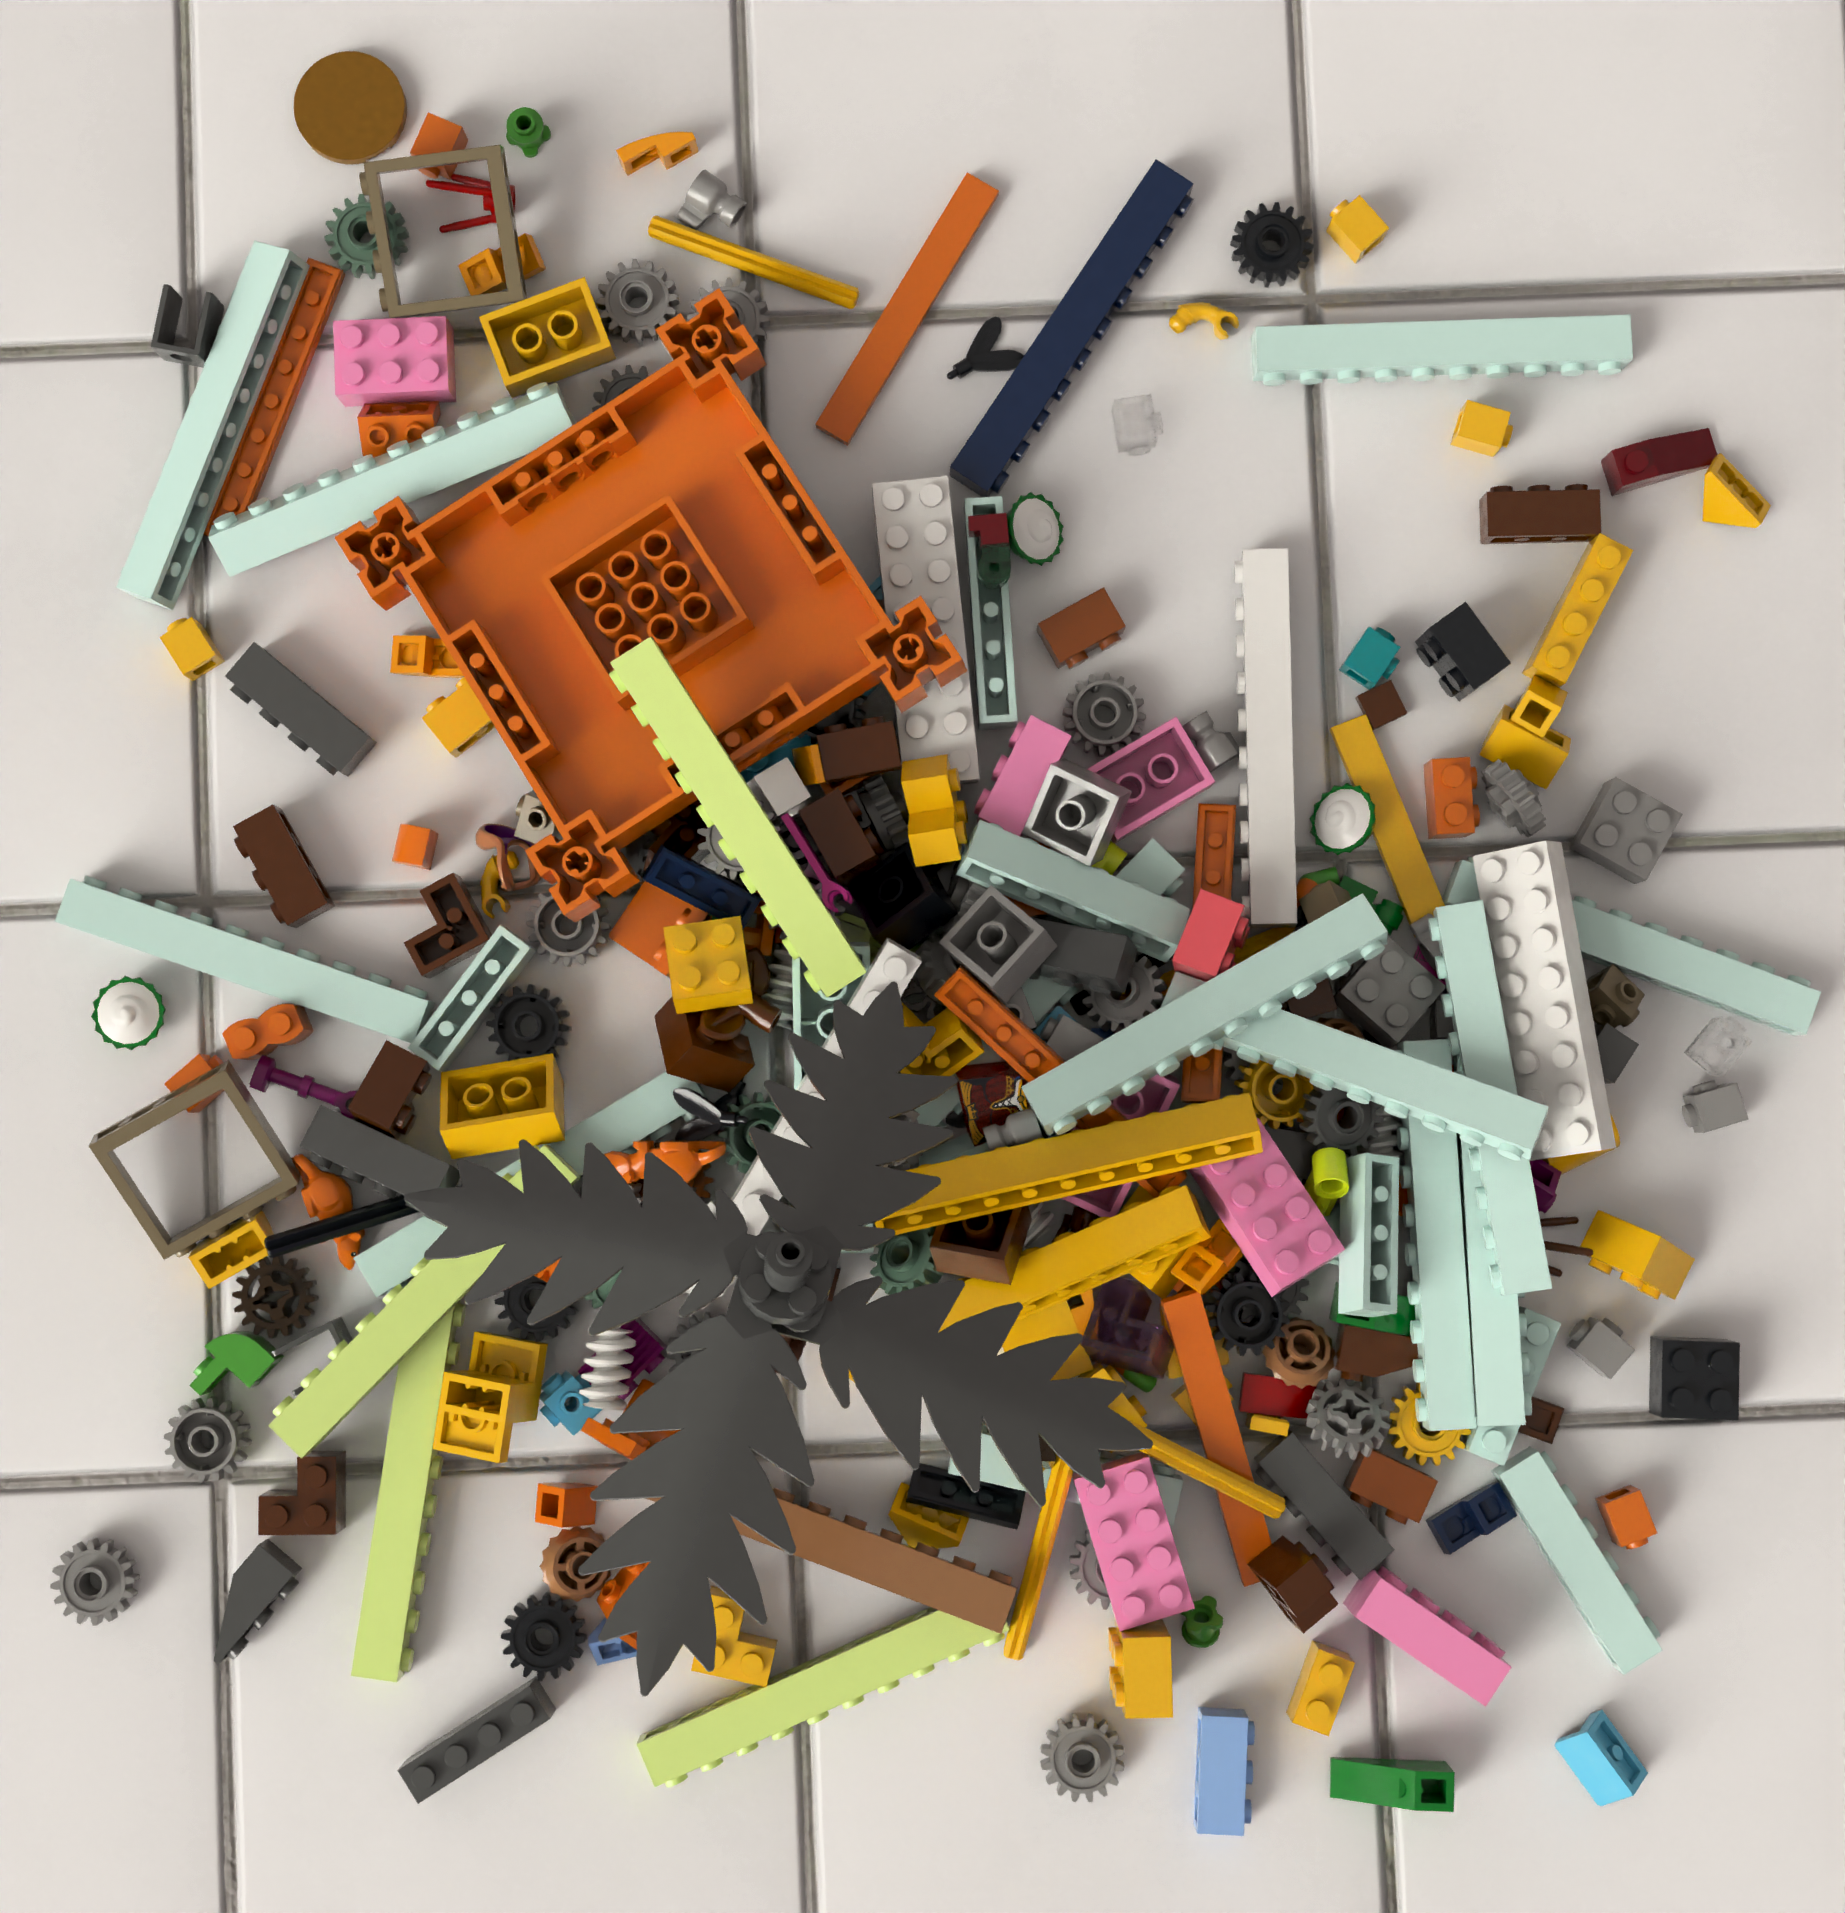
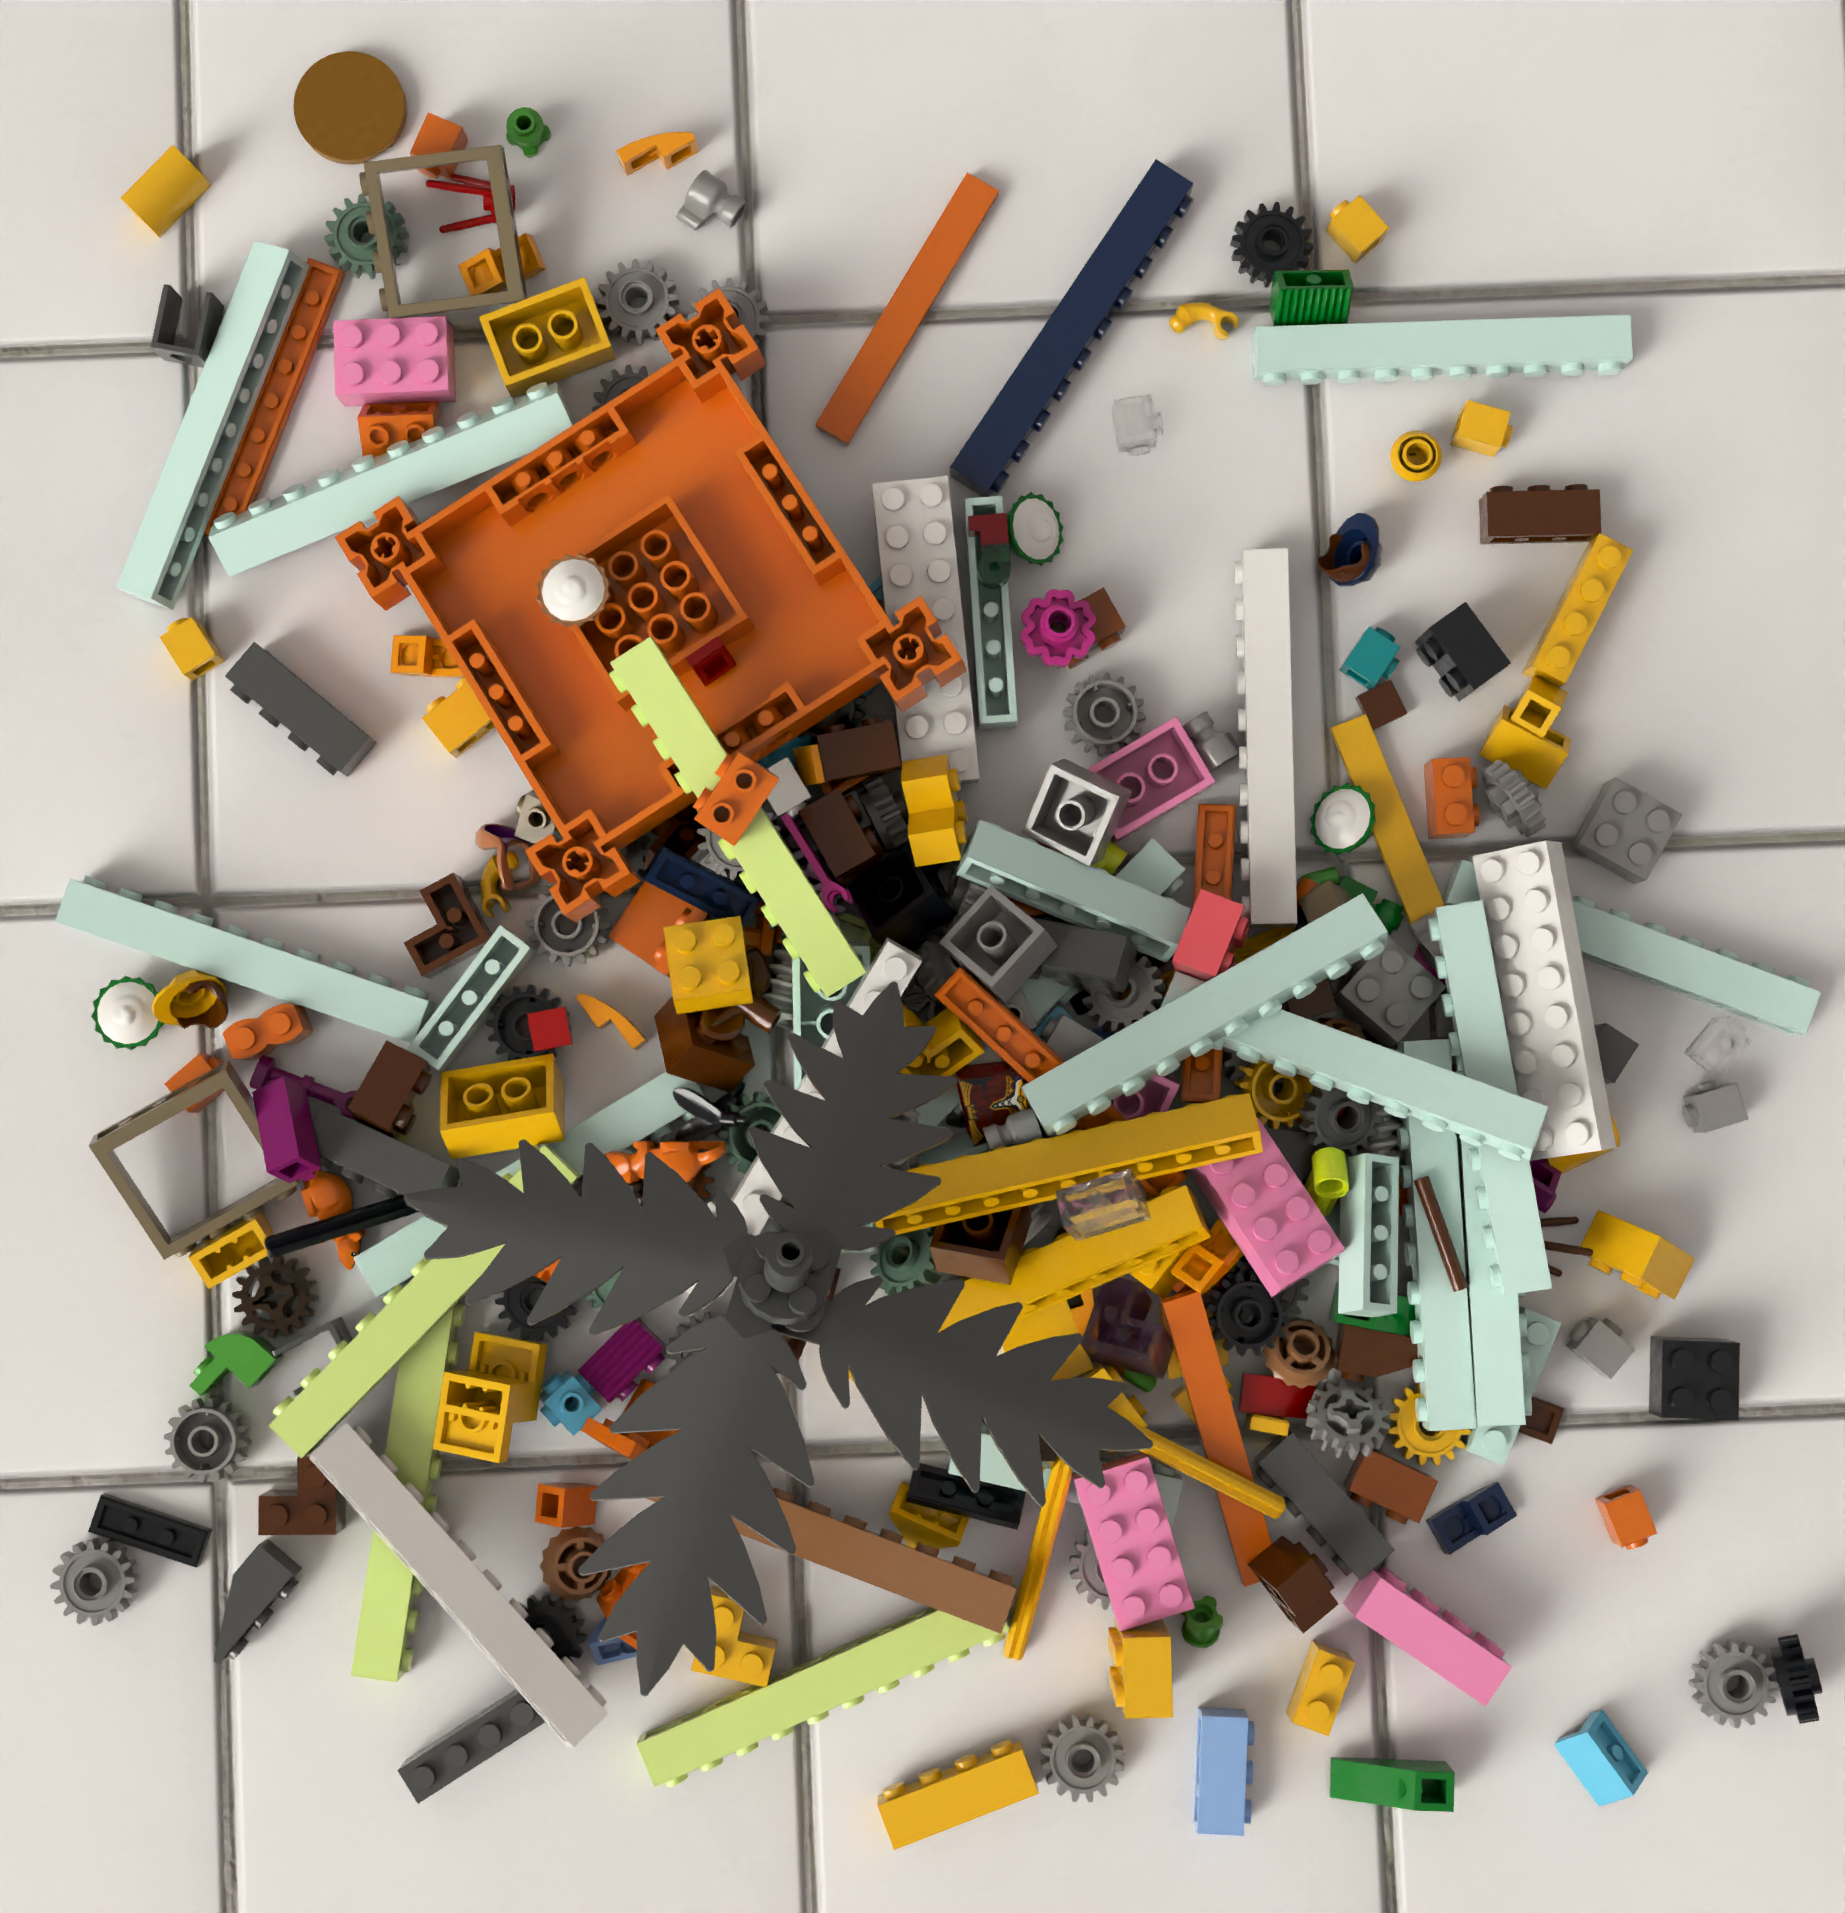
reddish brown brick [233,804,335,928] -> none
orange brick [392,824,439,870] -> none
white piece [579,1327,636,1410] -> none
yellow axle [648,216,859,309] -> none
black piece [947,316,1024,380] -> none
bright pink brick [974,715,1072,837] -> none
light aqua brick [1491,1446,1663,1675] -> none
dark tan brick [1586,964,1645,1028] -> none
dark red slope [1601,428,1717,496] -> none
yellow slope [1702,453,1771,528] -> none
none -> black tile [88,1493,212,1568]
none -> yellow brick [120,145,211,238]
none -> yellow piece [152,969,228,1029]
none -> magenta brick [252,1076,321,1183]
none -> white brick [309,1422,609,1748]
none -> red tile [527,1006,573,1052]
none -> white piece [536,553,610,627]
none -> light orange slope [575,993,649,1050]
none -> red tile [686,636,737,687]
none -> orange brick [693,751,779,846]
none -> yellow brick [877,1740,1039,1850]
none -> dark pink plant [1020,589,1096,668]
none -> clear brick [1055,1168,1151,1241]
none -> green brick [1269,270,1354,326]
none -> dark blue piece [1317,513,1382,587]
none -> yellow cone [1390,431,1442,482]
none -> reddish brown bar [1414,1176,1468,1292]
none -> light grey gear [1689,1639,1778,1728]
none -> black gear [1770,1634,1823,1724]

